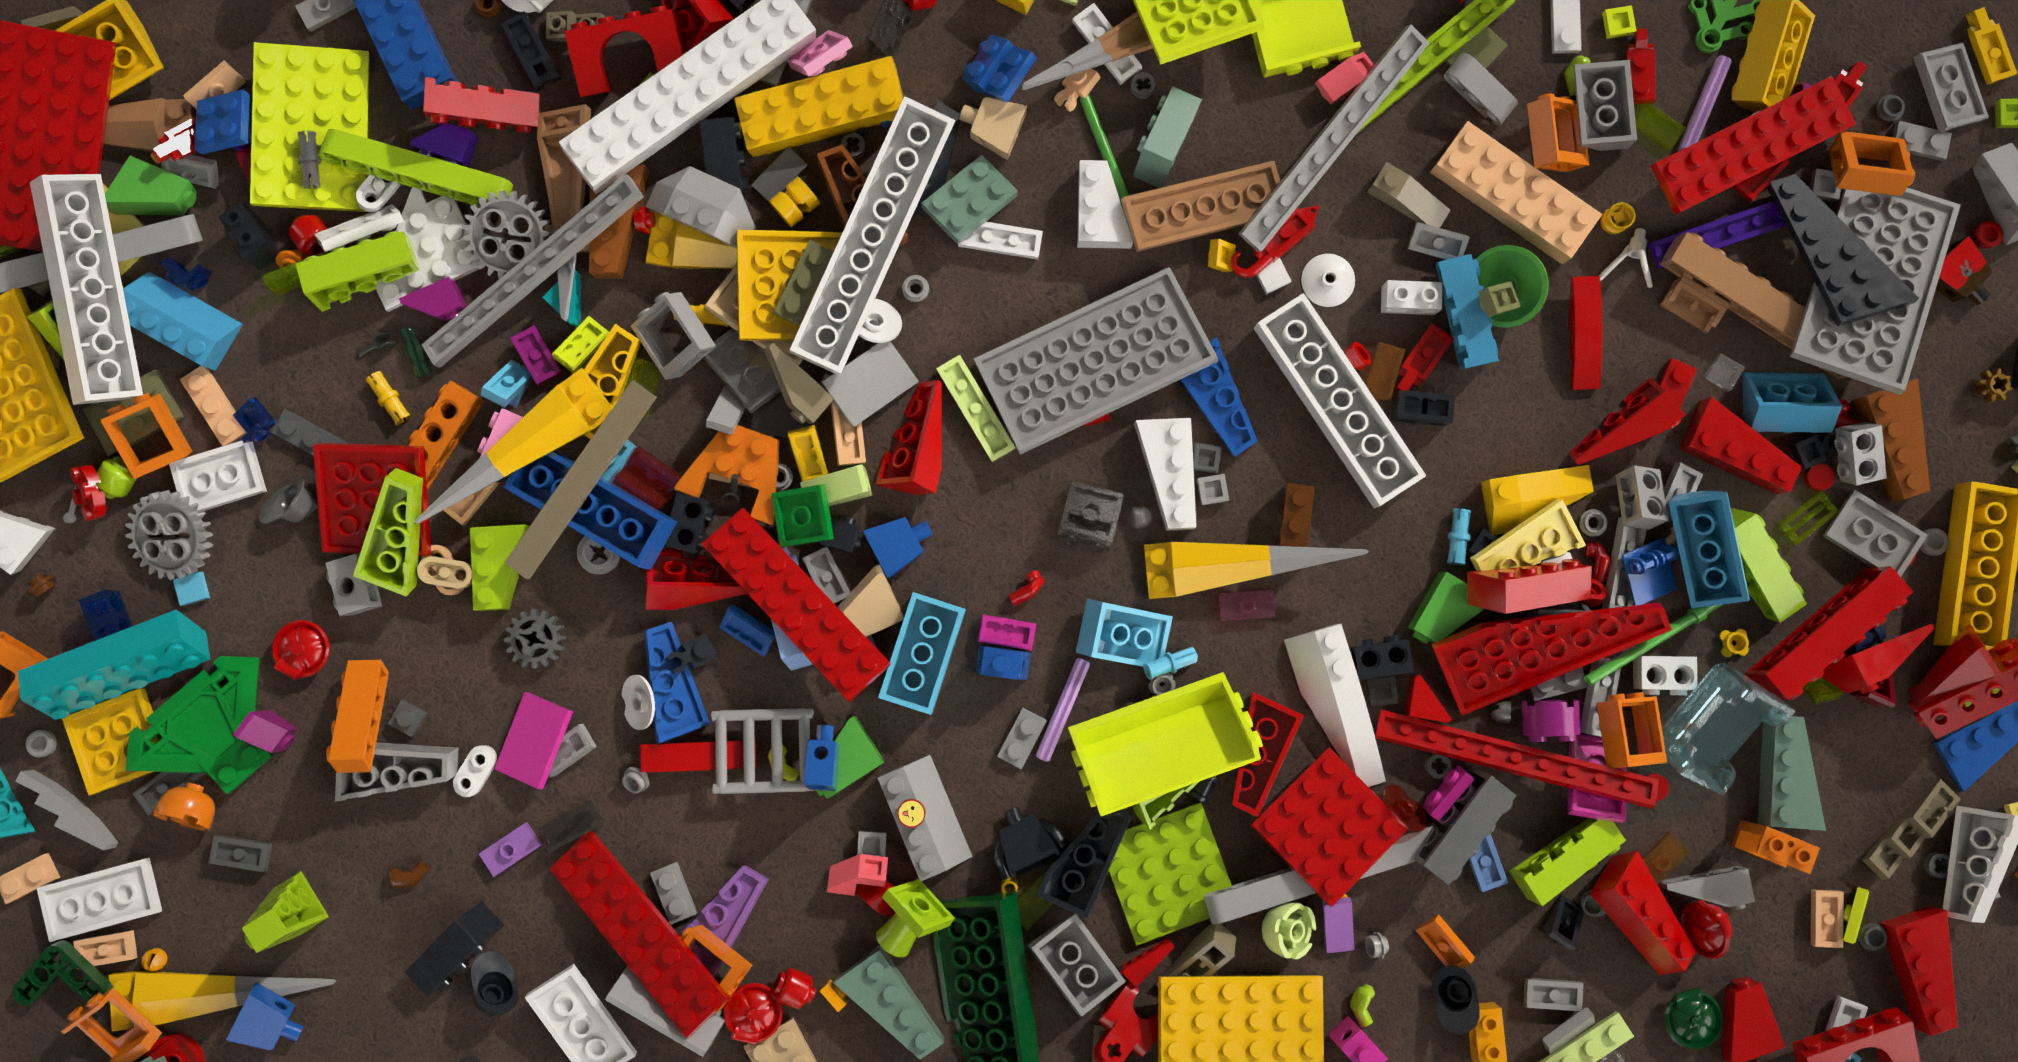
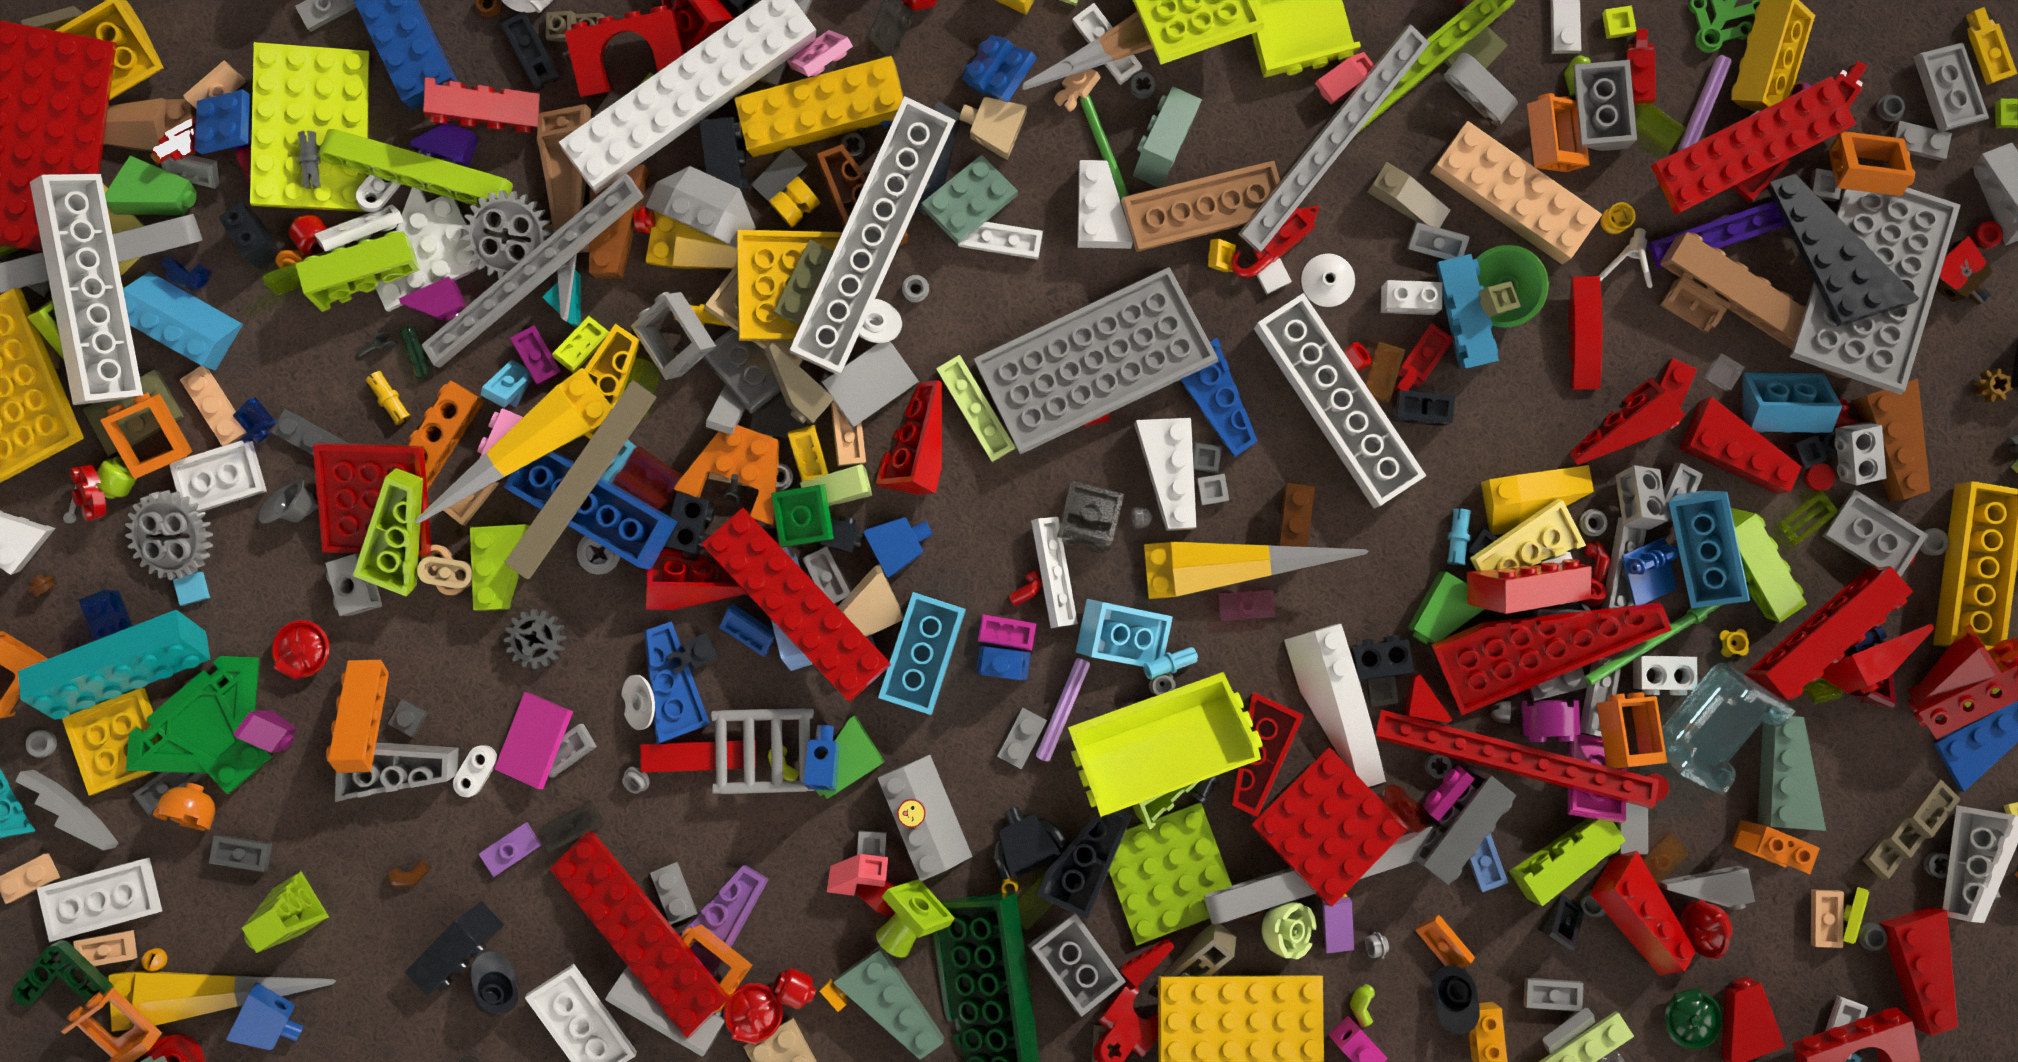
none -> white plate [1031,517,1078,628]
none -> light grey tile [1618,803,1648,854]

